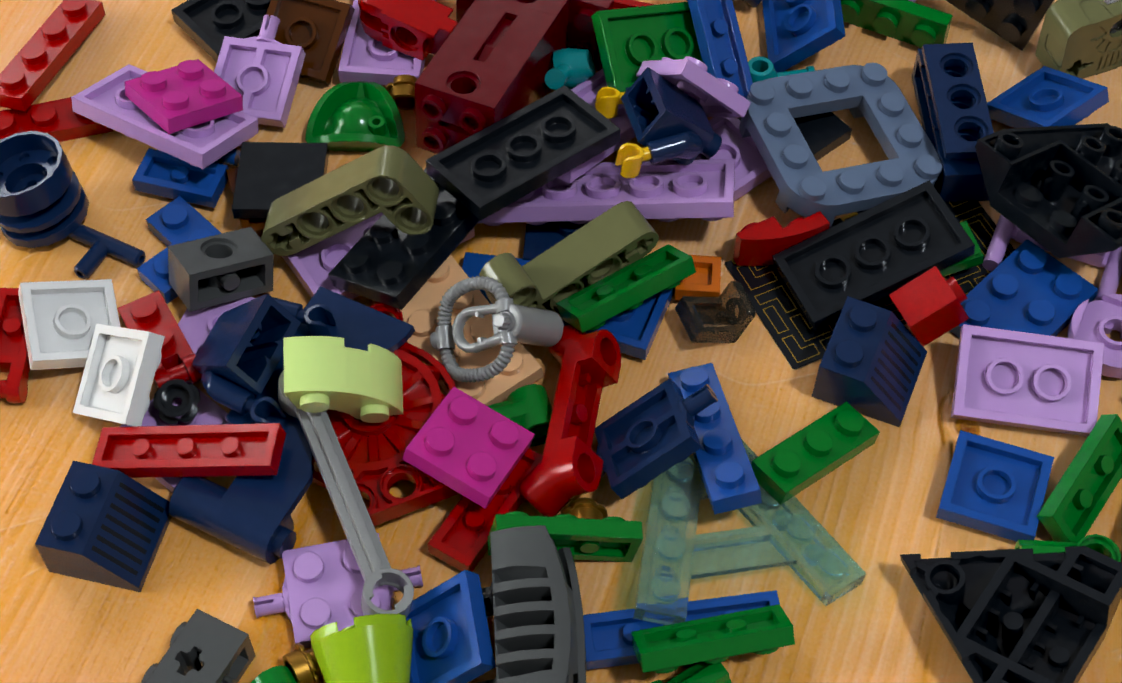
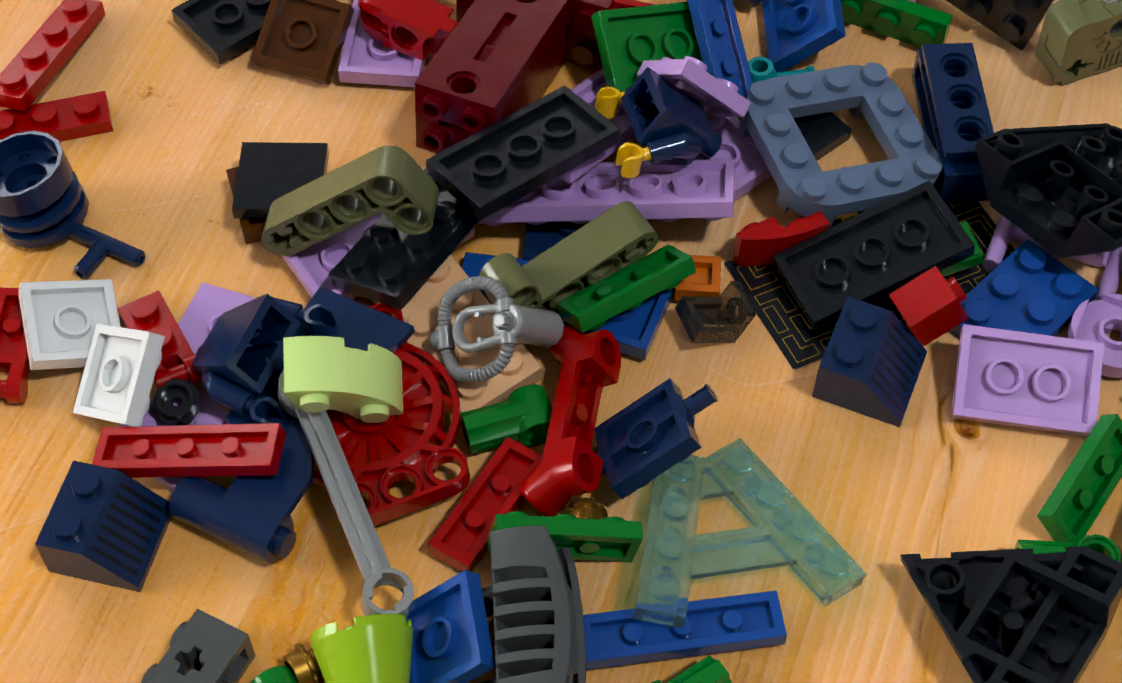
lavender plate [71,64,258,169] -> none
dark pink plate [125,59,243,134] -> none
blue plate [132,148,241,208] -> none
blue plate [137,196,222,304] -> none
dark grey brick [168,227,274,312] -> none
lavender plate [214,14,306,148] -> none
lavender plate [253,533,423,648] -> none
green hat [305,81,405,152] -> none
pearl gold plate [385,75,417,110] -> none
dark pink plate [402,386,535,509] -> none
teal bar [545,48,596,90] -> none
green plate [631,604,795,673] -> none
blue plate [668,363,762,515] -> none
green plate [751,401,880,505] -> none
blue plate [936,430,1054,542] -> none
blue plate [987,66,1109,128] -> none

